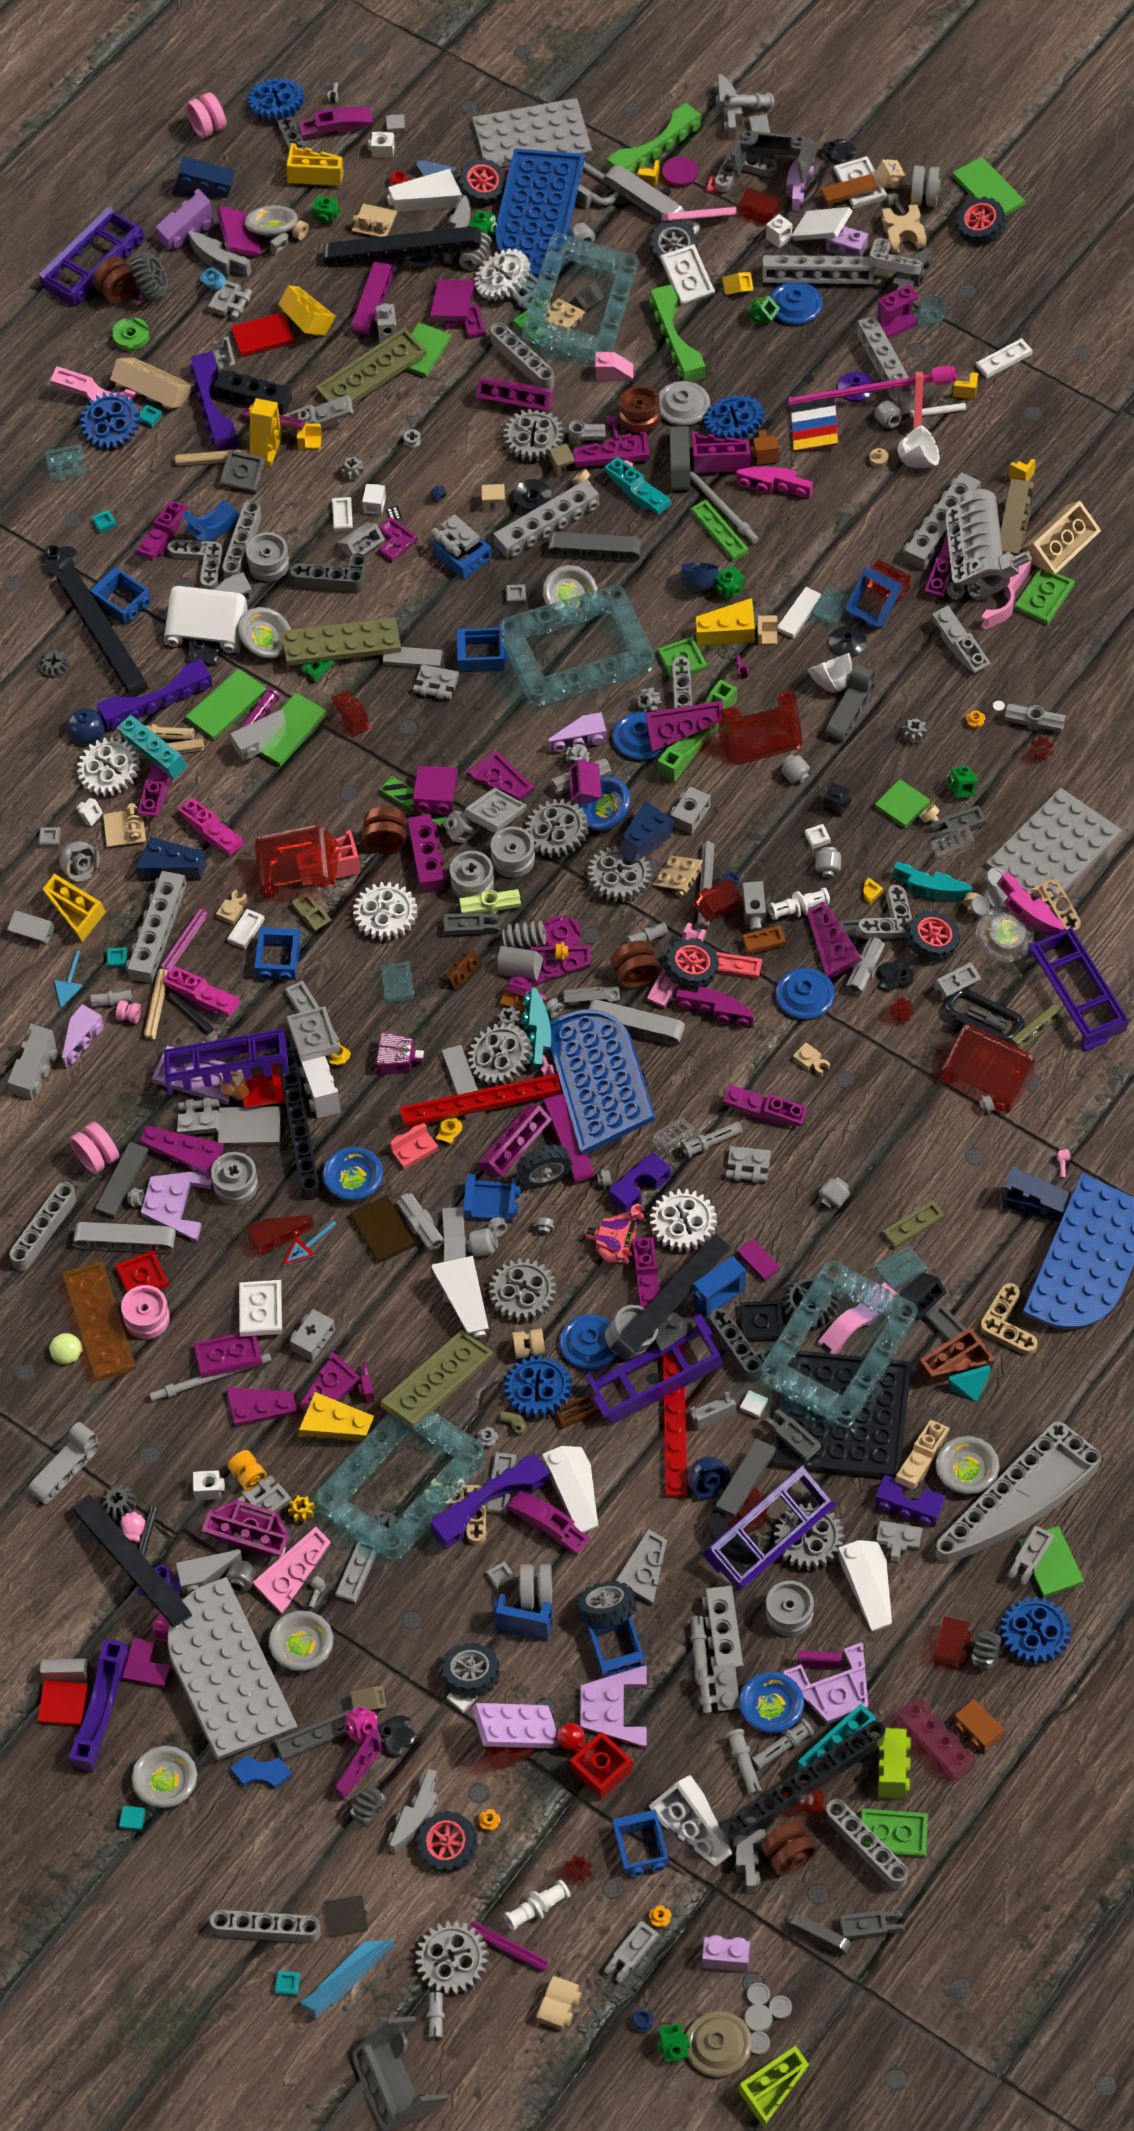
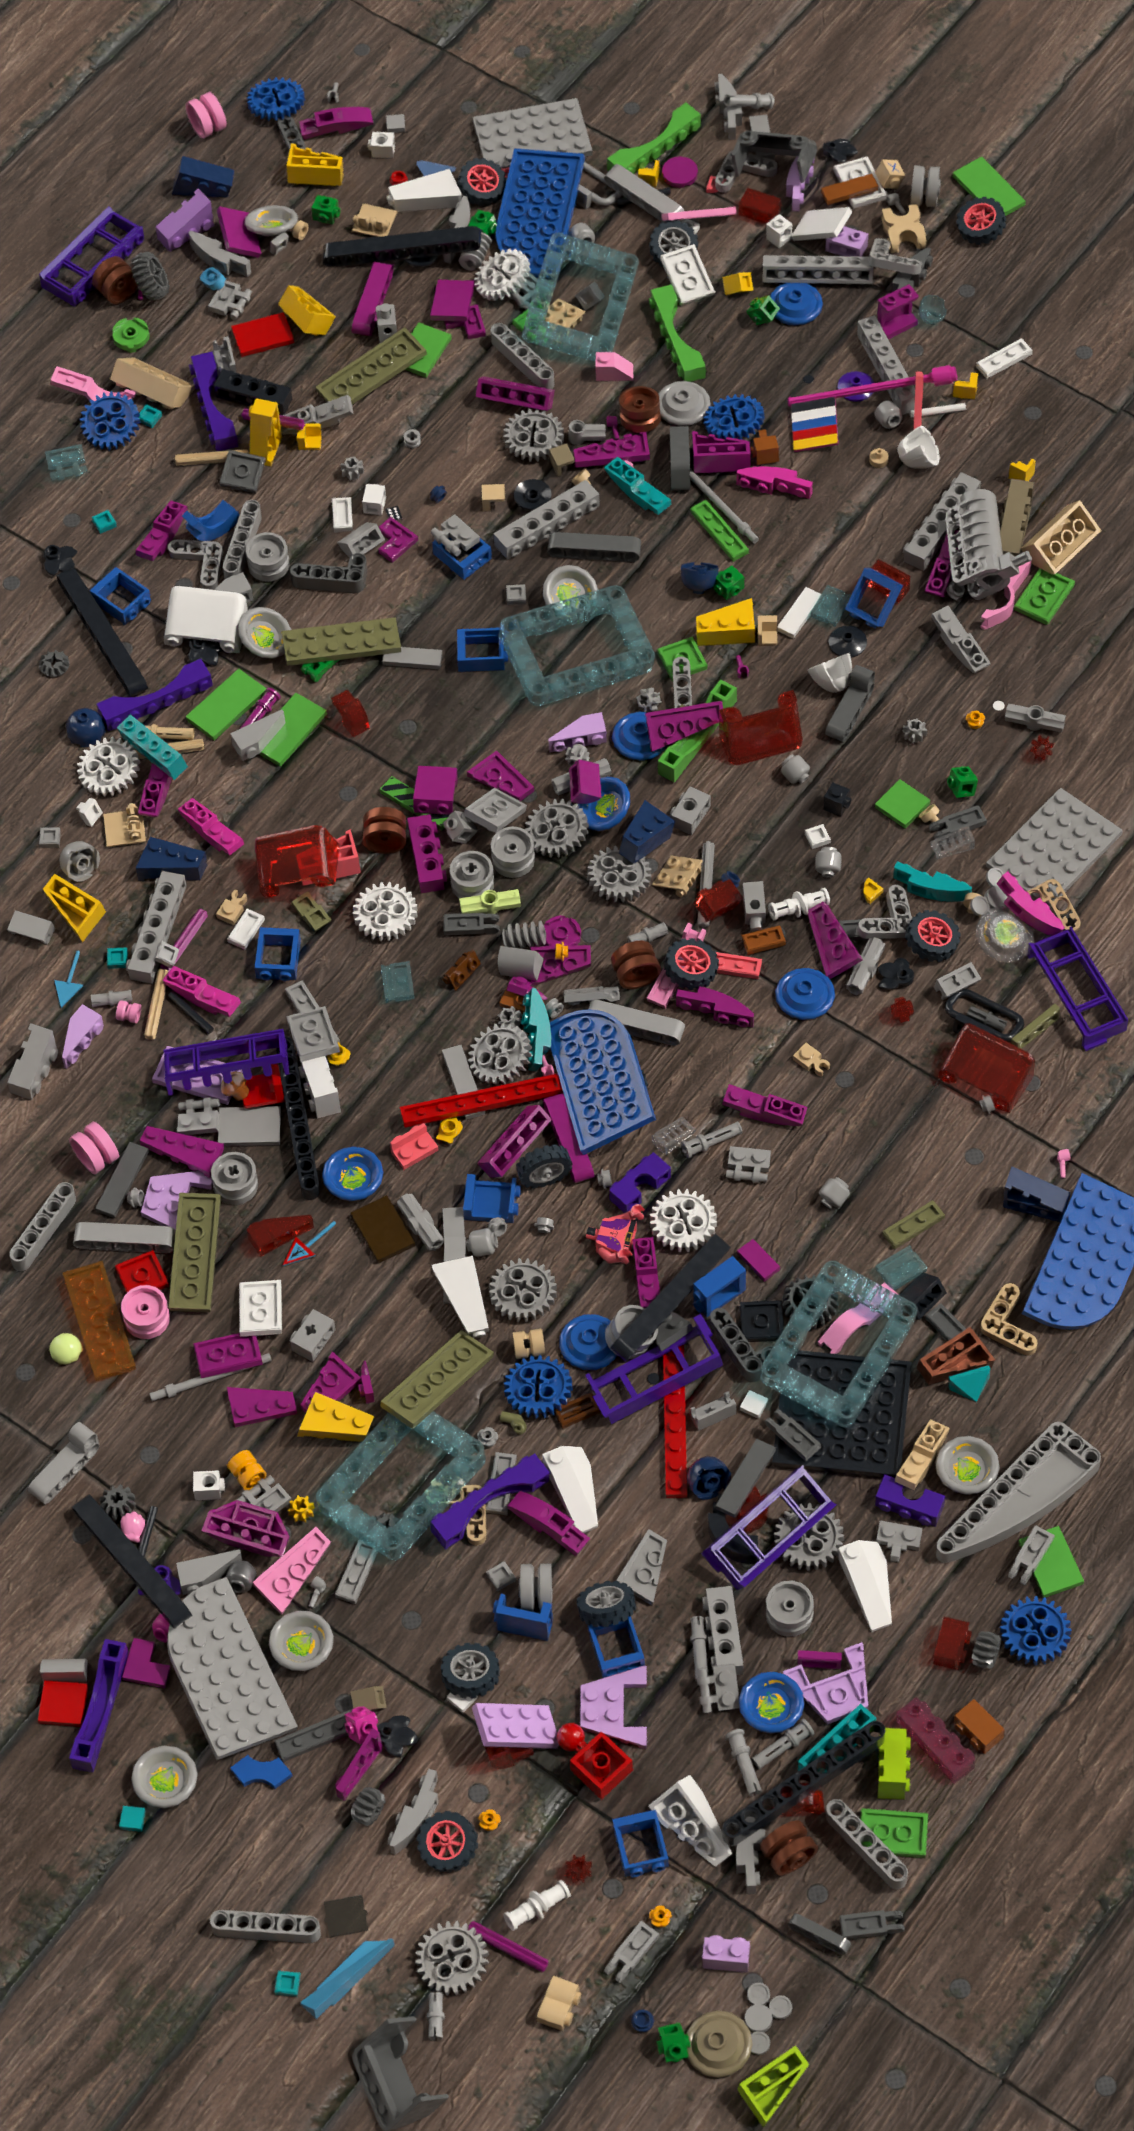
magenta torso [377,1031,425,1075] -> none
light grey plate [413,665,459,700] -> none
none -> light grey tile [154,941,179,968]
none -> olive plate [169,1193,221,1313]

